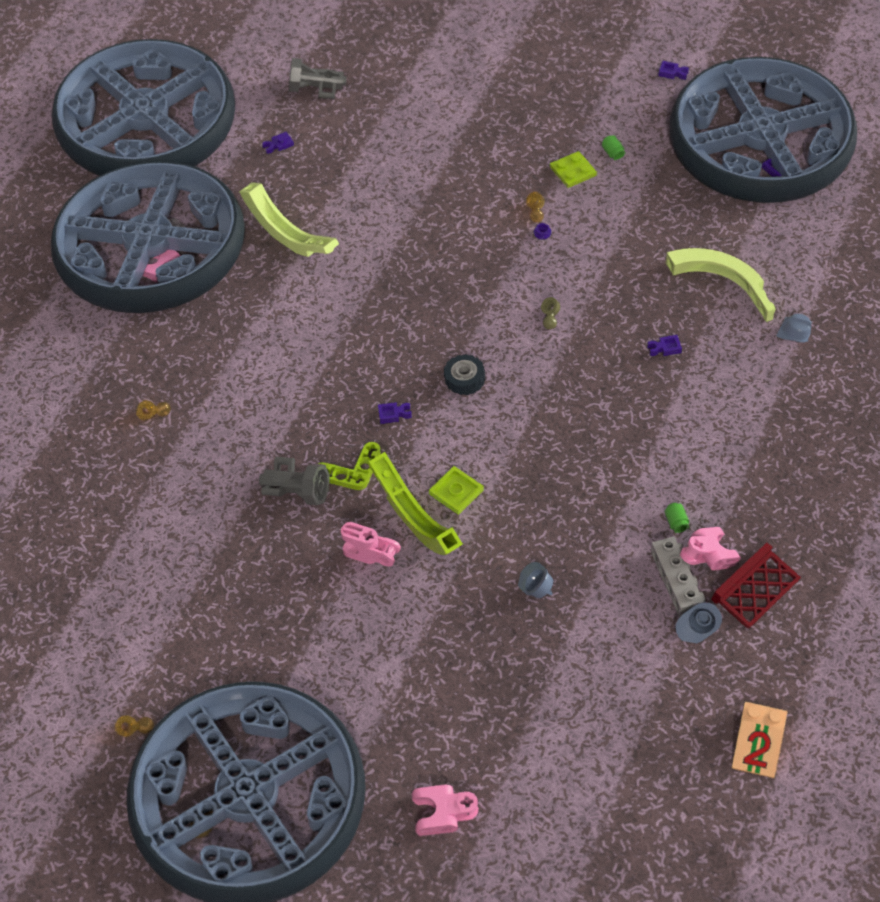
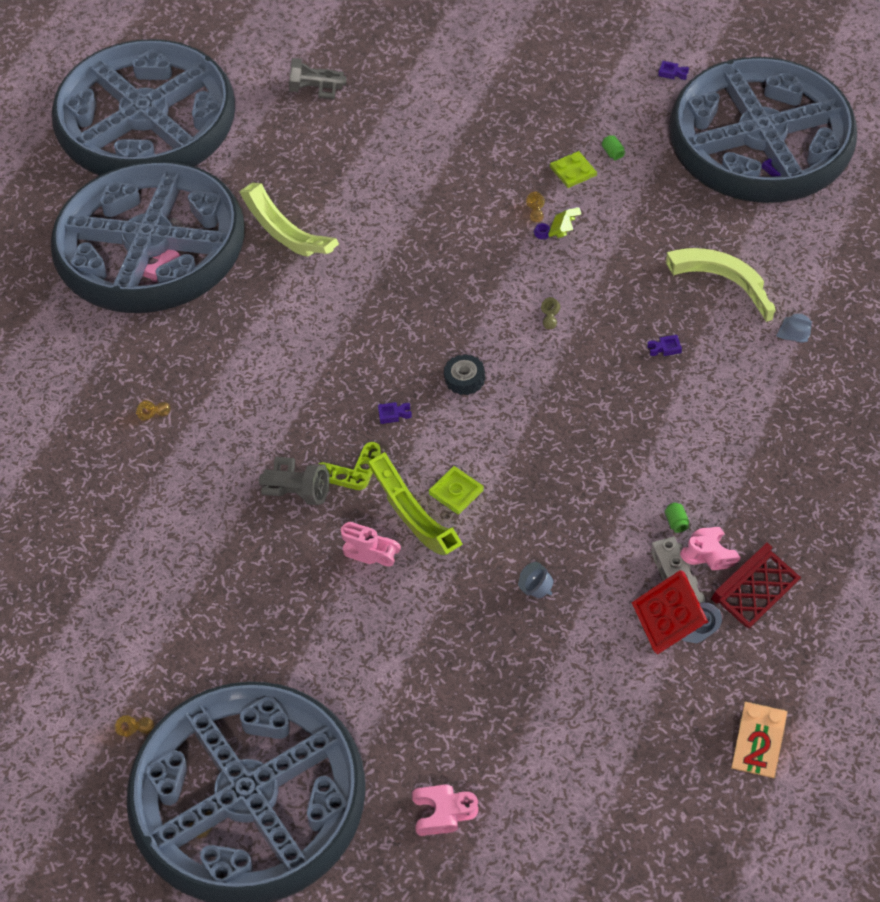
dark purple plate [262,132,294,154] -> none
none -> lime slope [548,208,581,238]
none -> red plate [631,570,708,654]

